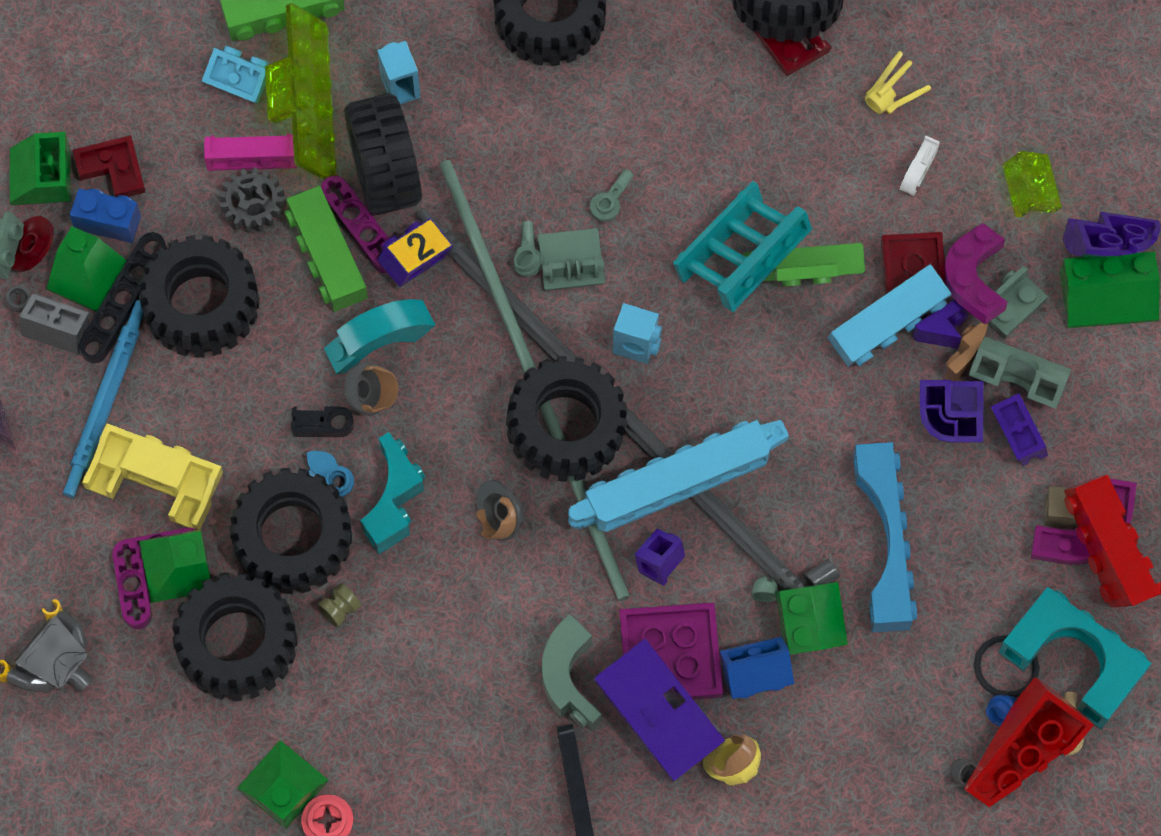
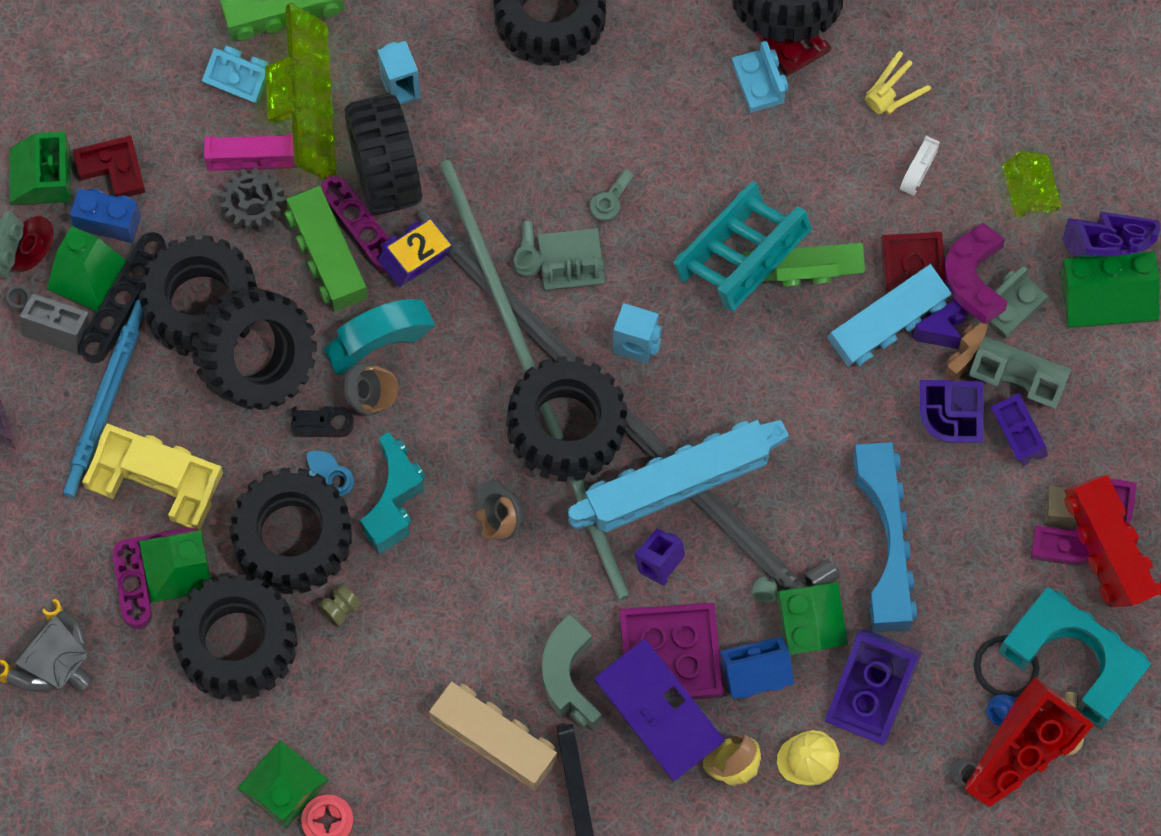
none -> black tyre [192,287,317,410]
none -> tan brick [429,681,557,791]
none -> medium azure bracket [731,41,789,113]
none -> light yellow piece [777,730,840,786]
none -> dark purple slope [825,628,923,745]

